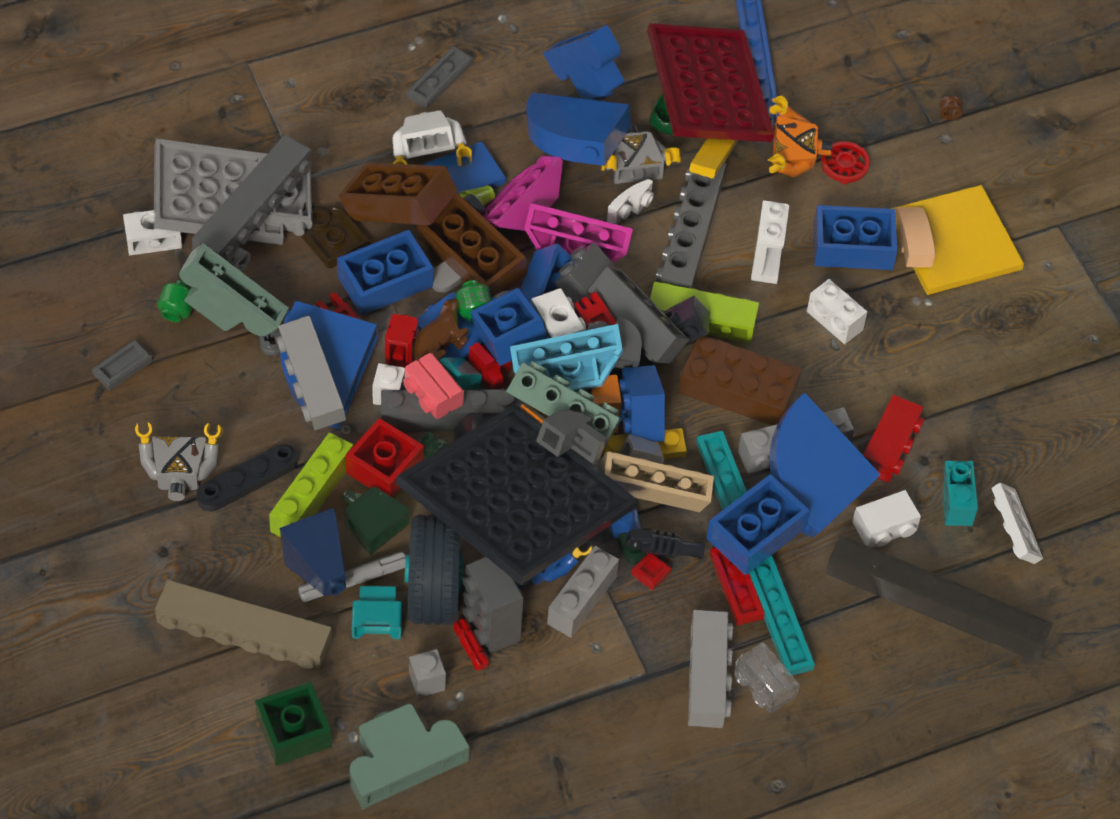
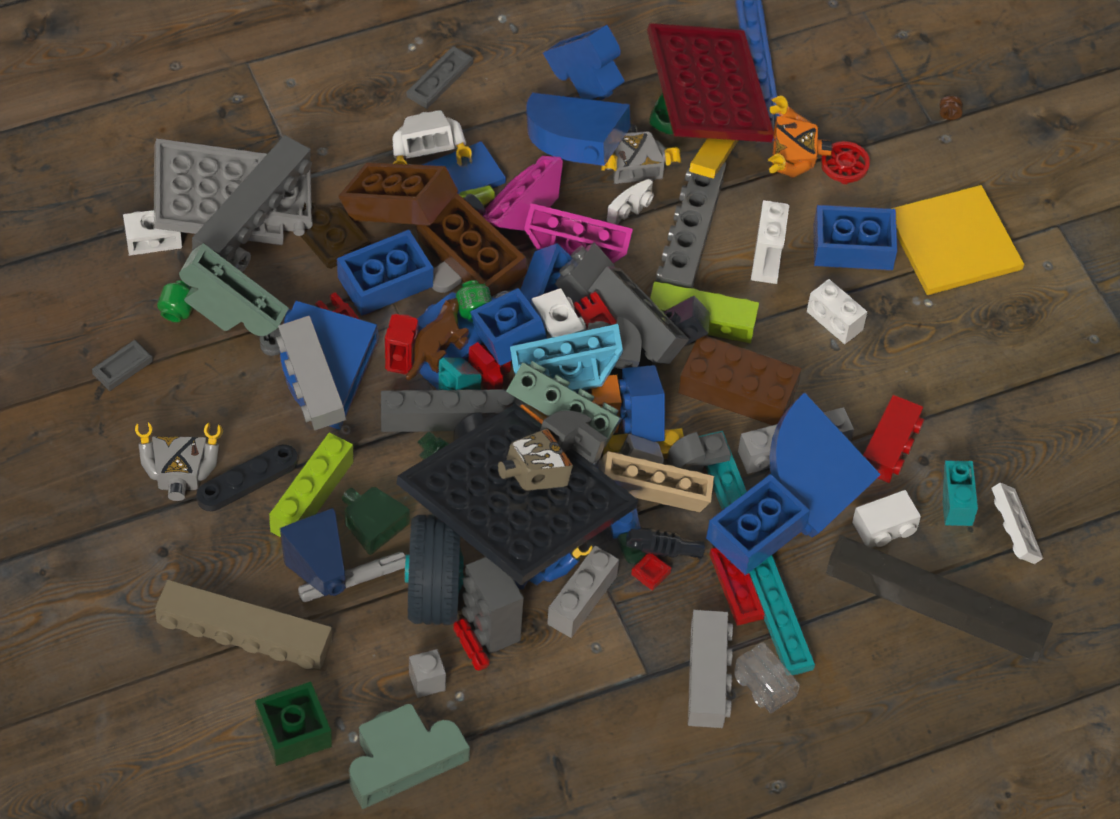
red brick [345,418,424,502] -> none
teal piece [352,586,402,639] -> none
white brick [373,363,405,405] -> none
coral brick [403,353,464,420] -> none
light nougat slope [896,207,935,267] -> none
none -> dark tan torso [498,429,573,490]
none -> dark grey brick [667,432,731,473]

